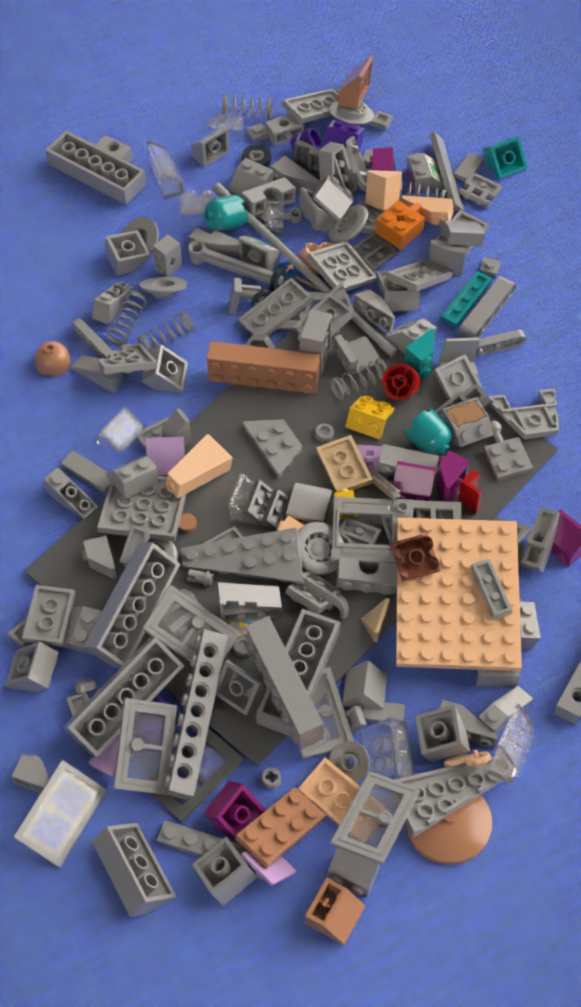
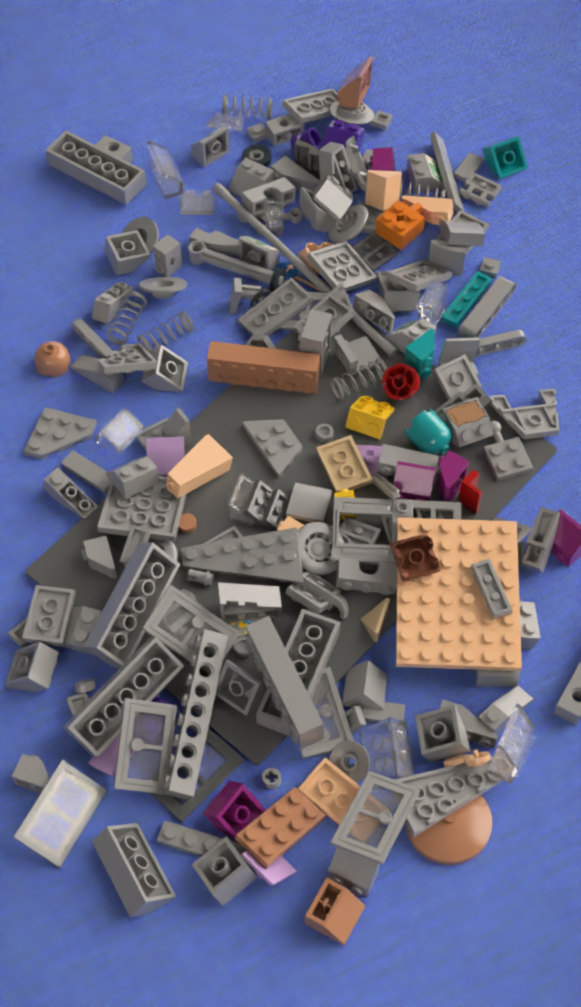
teal cylinder [204,195,247,231] -> none
none -> light grey plate [24,407,97,459]
none -> clear plate [417,280,447,326]

